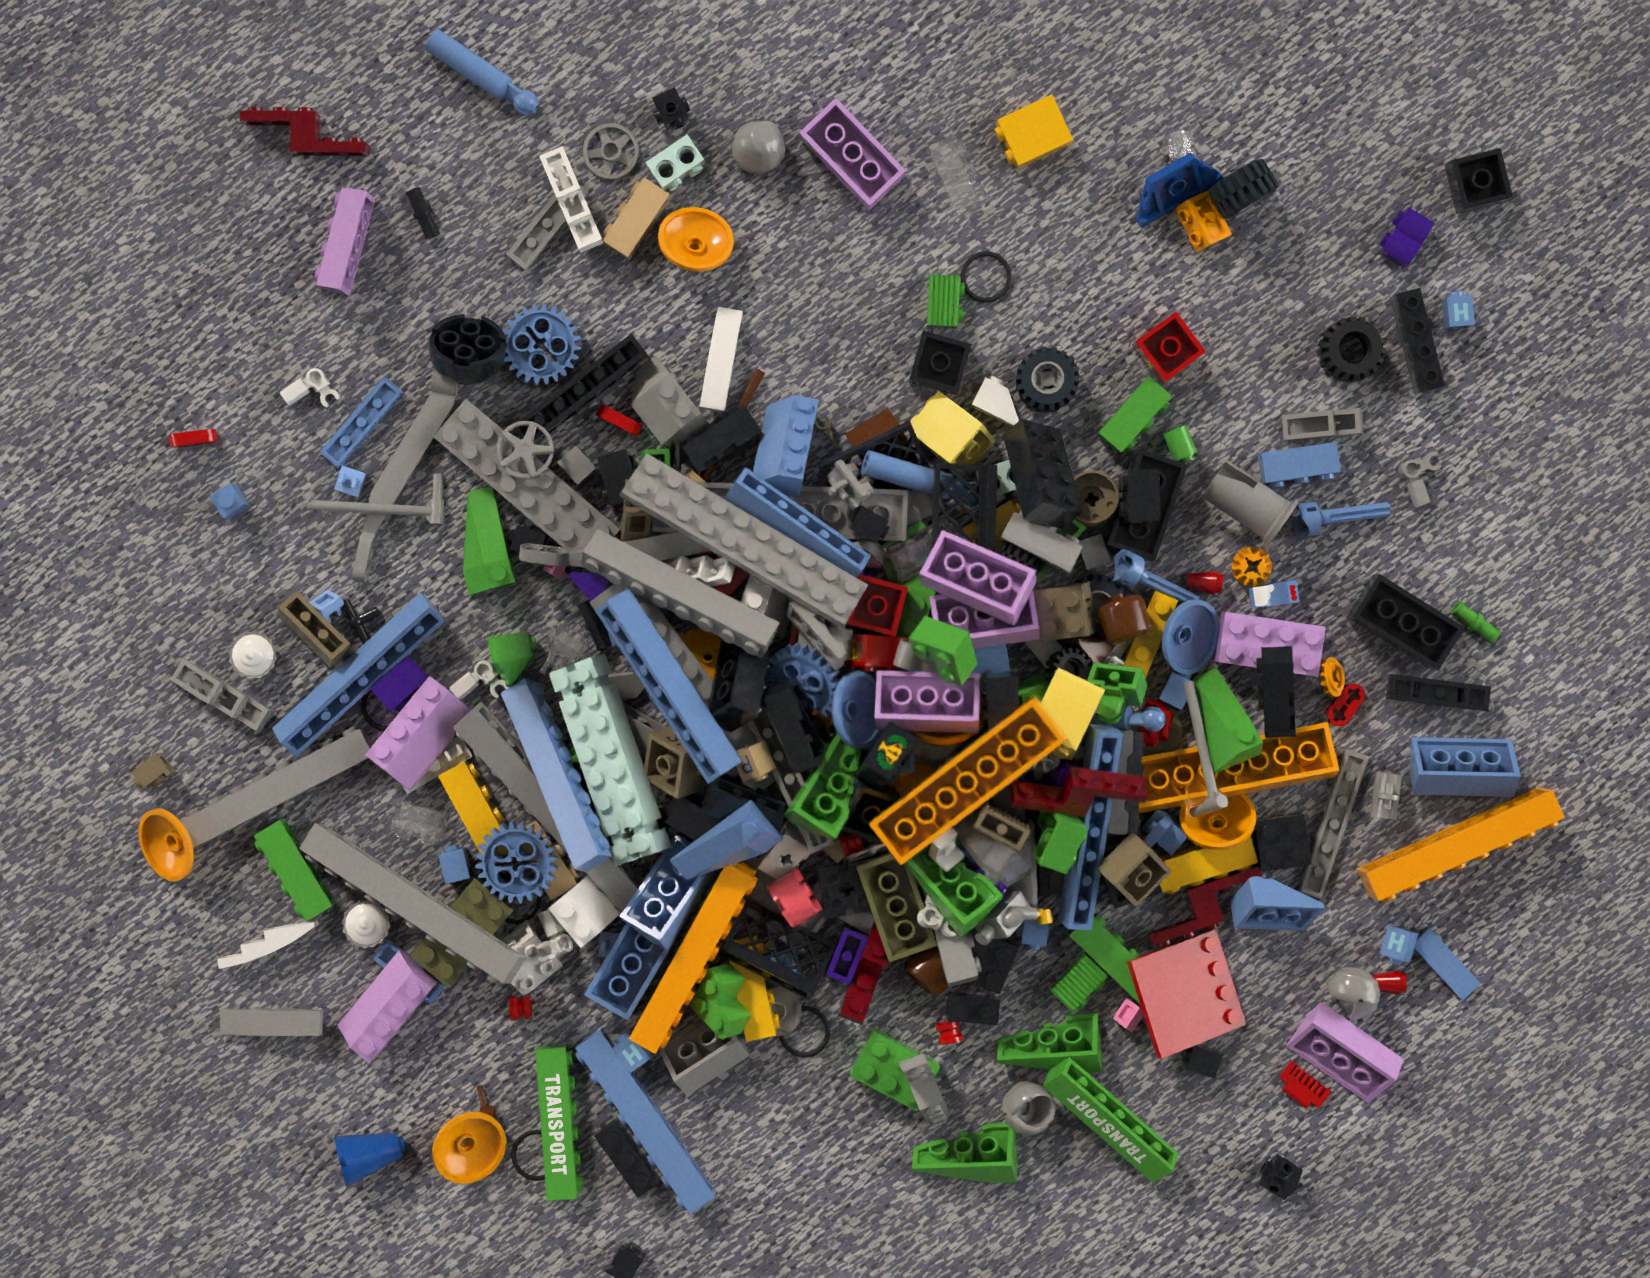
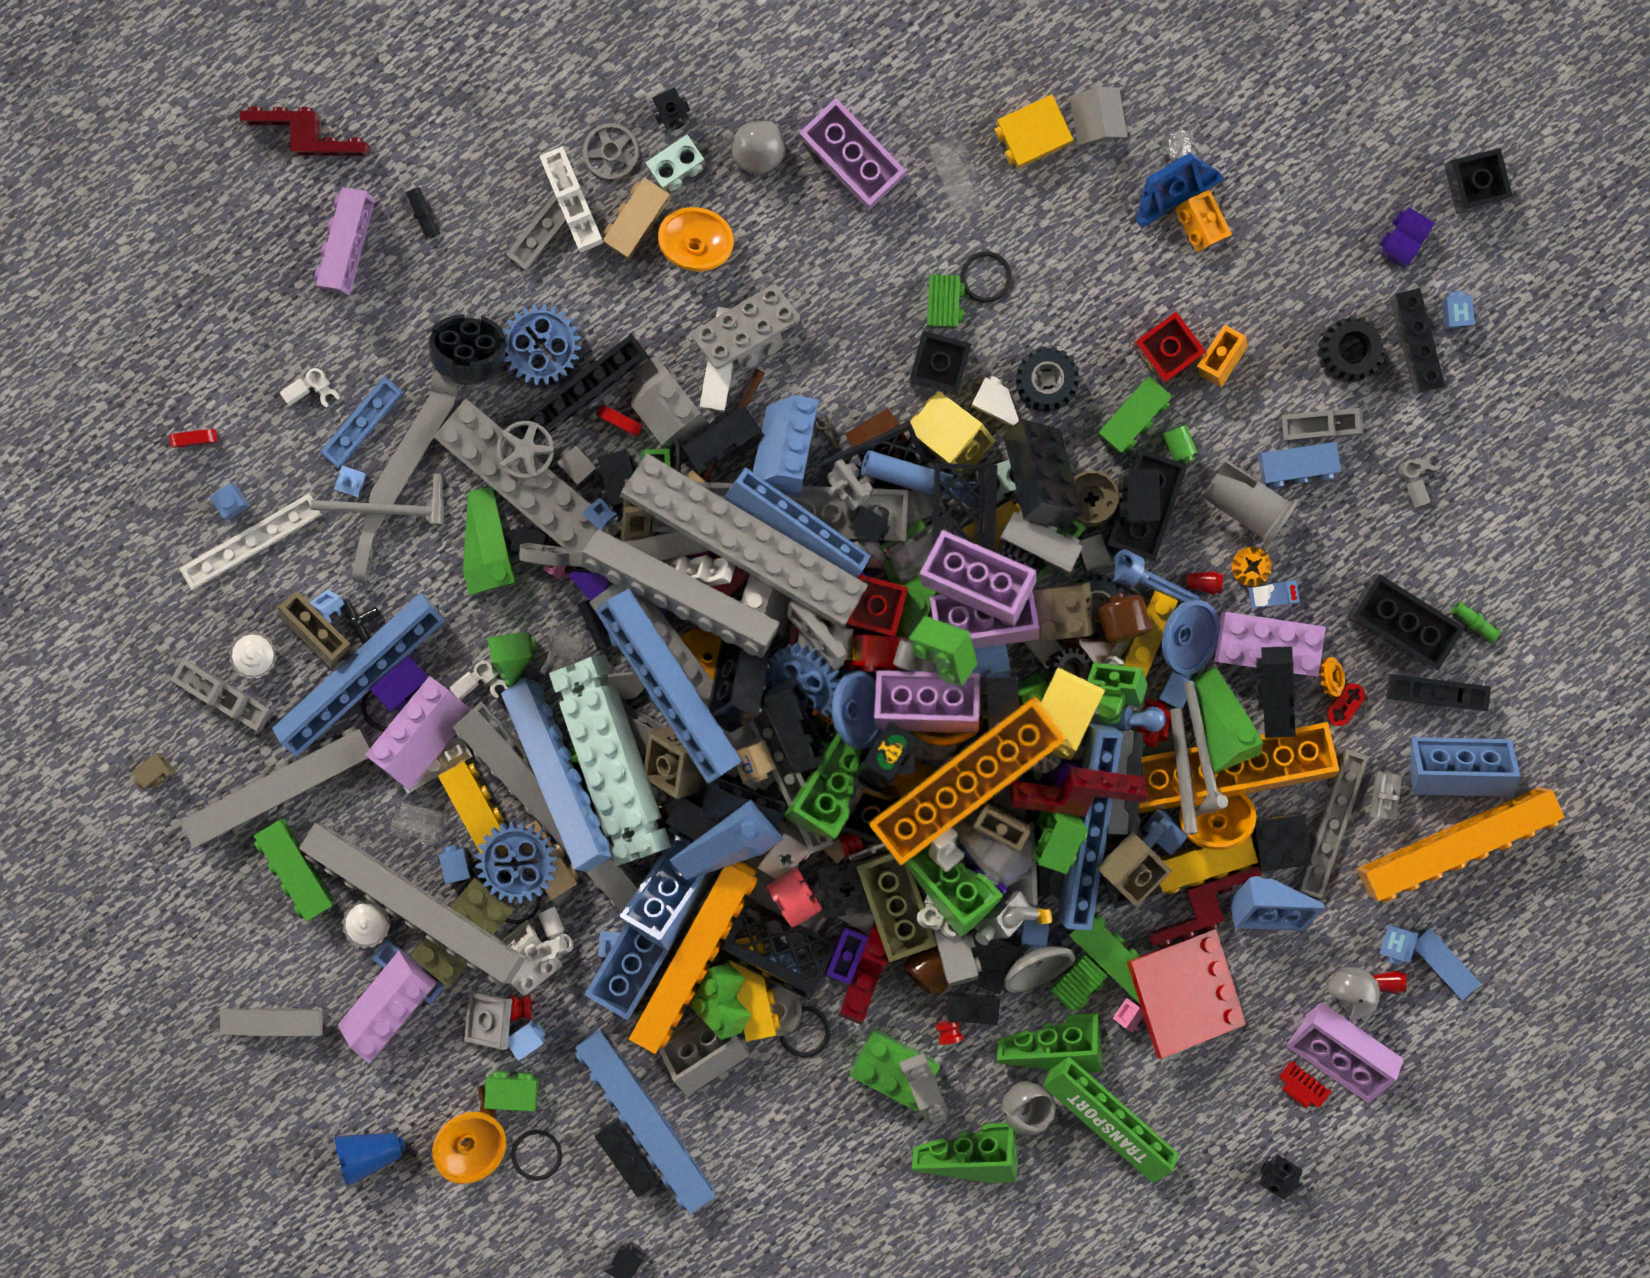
light orange dish [138,808,194,881] -> none
white slope [217,920,319,969] -> none
medium blue piece [425,29,538,115] -> none
bright green brick [535,1044,583,1201] -> none
white slope [548,875,622,948] -> none
medium blue brick [613,1031,652,1073] -> none
black brick [1181,1044,1223,1079] -> none
black wheel [1208,159,1279,219] -> none
medium blue piece [1292,502,1391,537] -> none
none -> white tile [179,493,323,590]
none -> light grey tile [464,991,512,1050]
none -> bright green brick [484,1070,539,1111]
none -> light blue brick [508,1020,546,1061]
none -> medium blue tile [582,498,618,531]
none -> light grey bracket [692,285,800,371]
none -> light grey dish [1004,946,1075,993]
none -> light grey slope [1070,87,1128,146]
none -> light grey piece [1170,708,1198,835]
none -> light orange brick [1197,324,1248,388]

